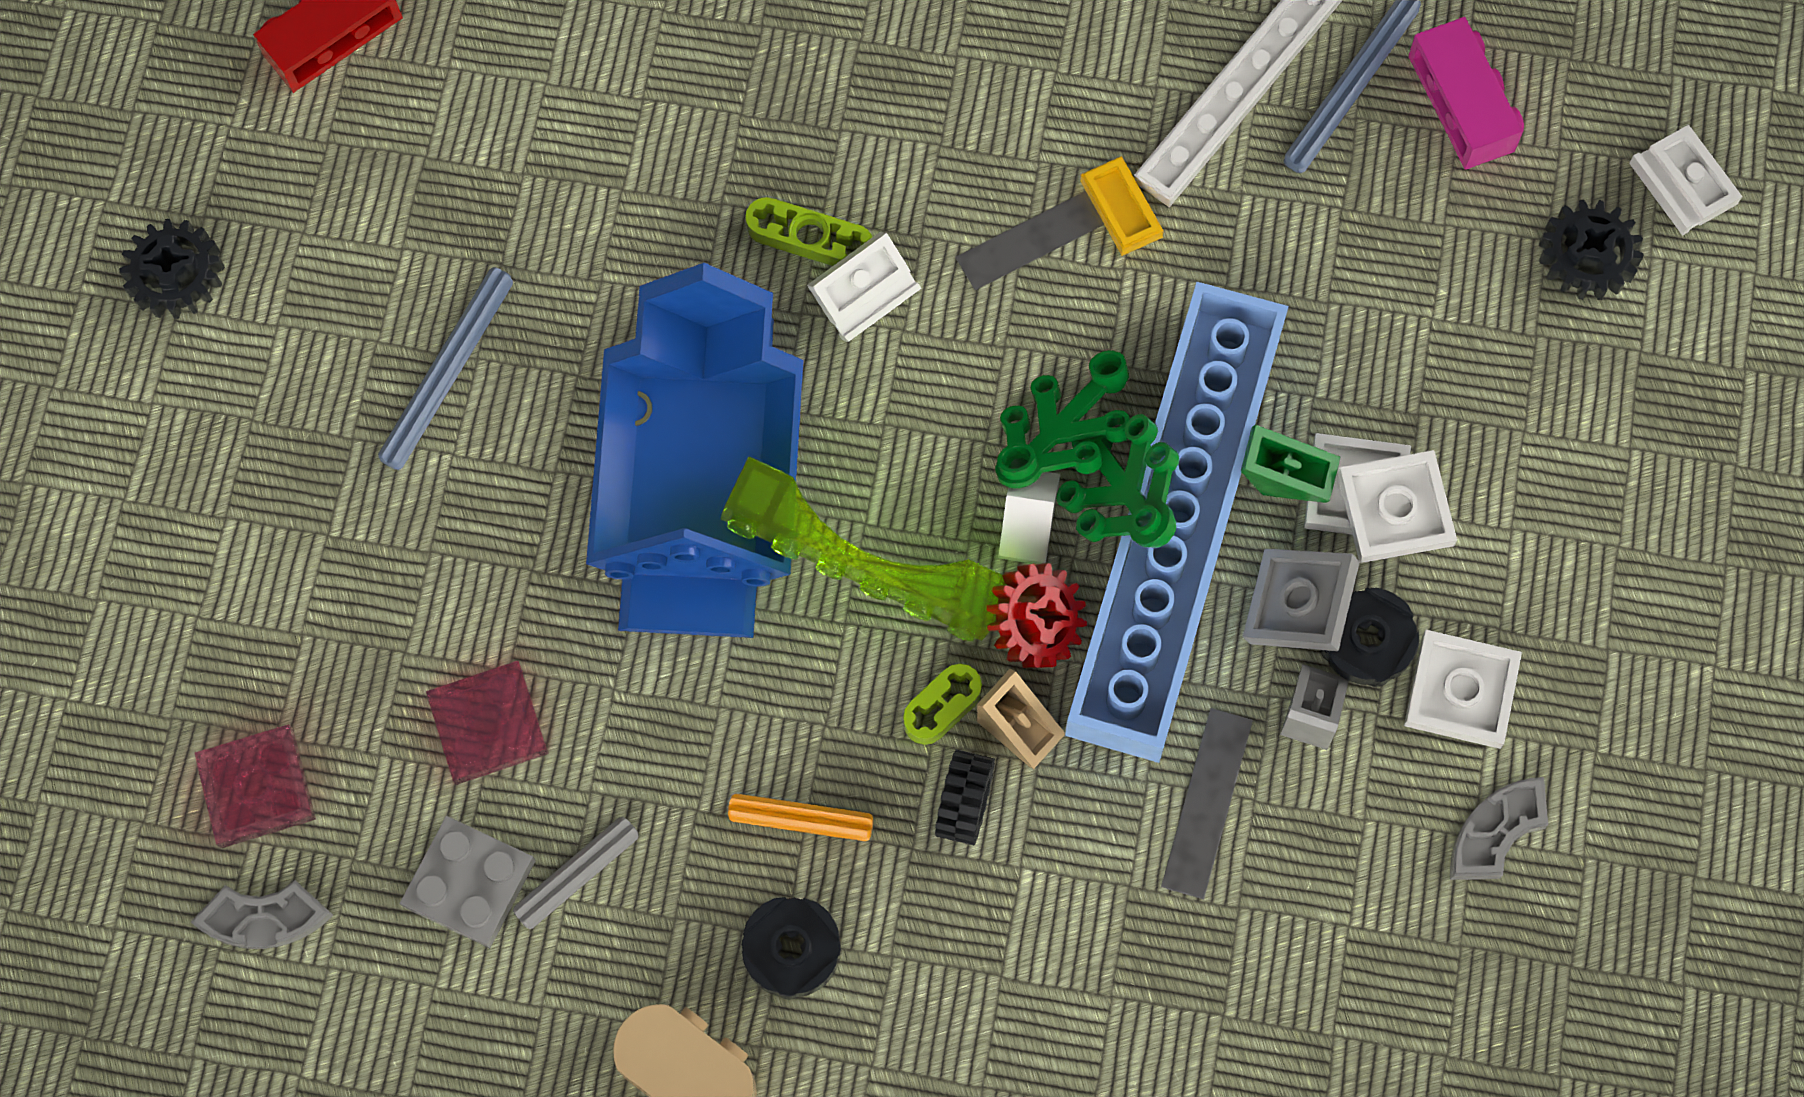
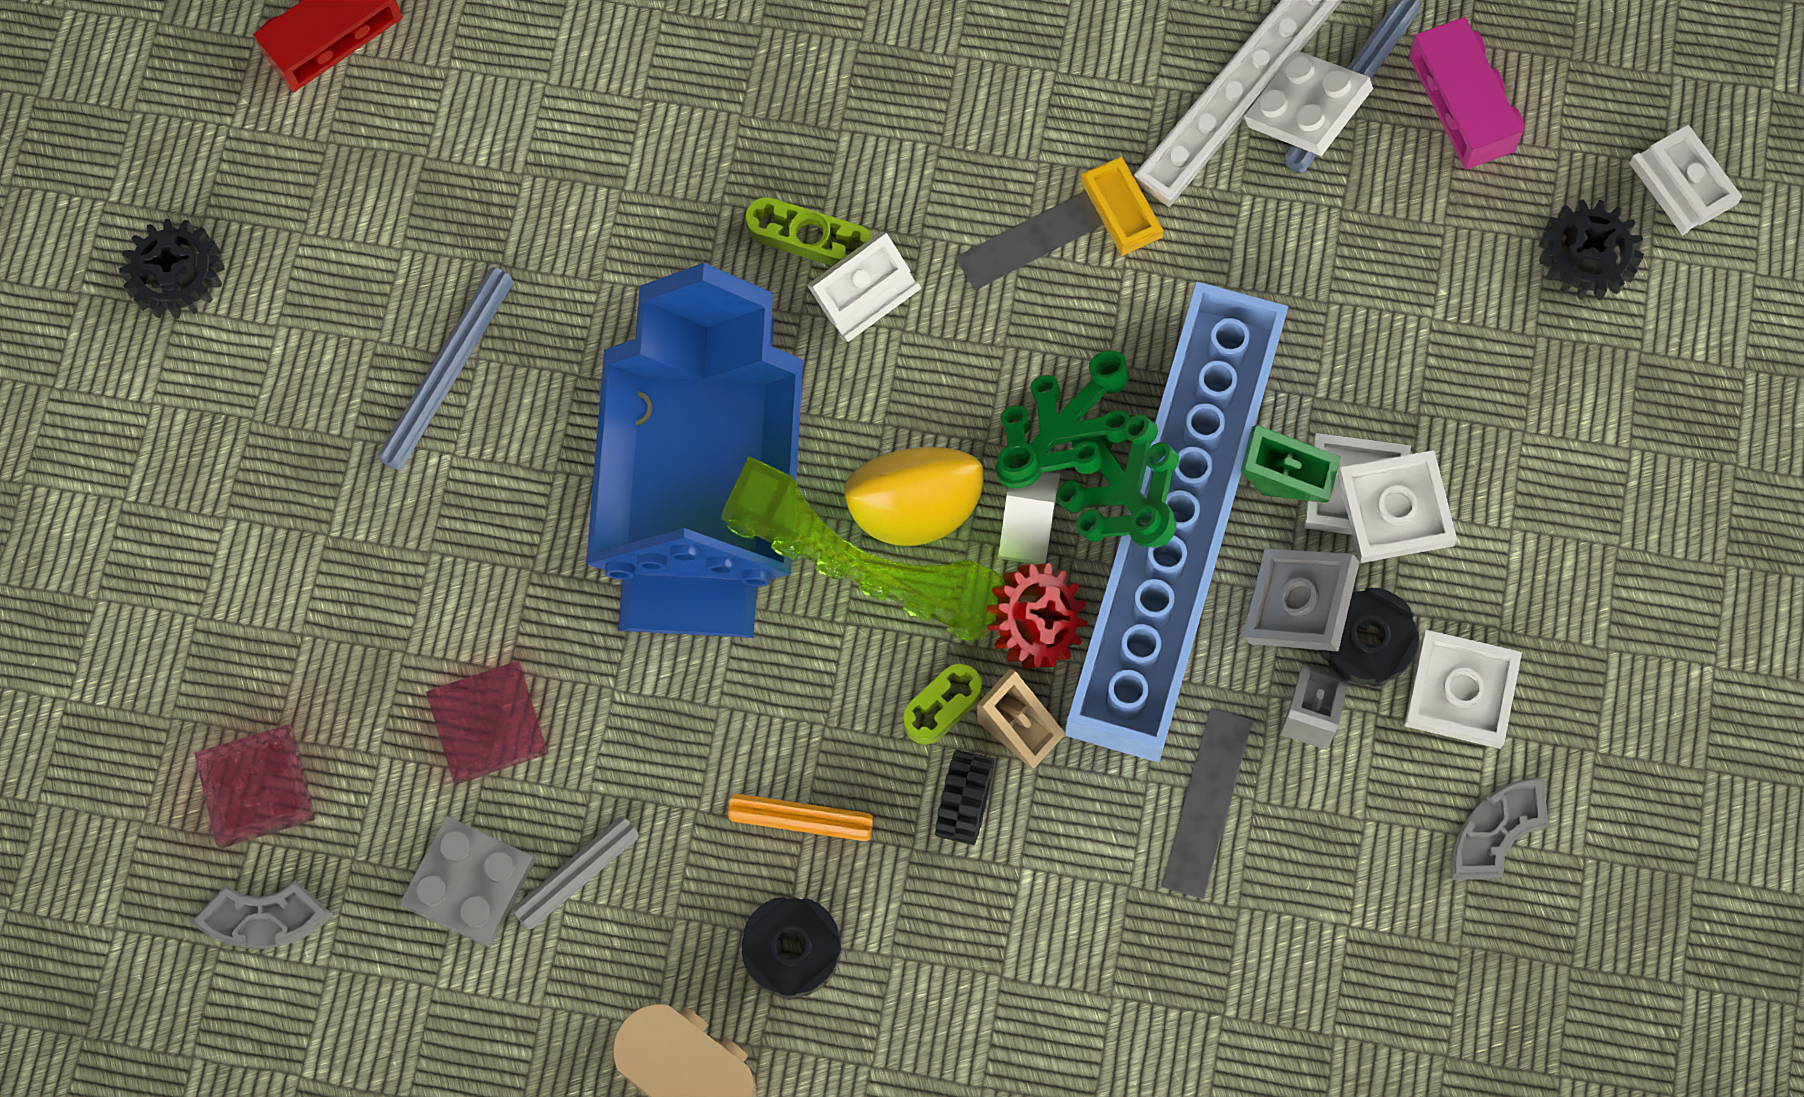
none -> yellow piece [844,447,984,546]
none -> white plate [1244,50,1373,156]

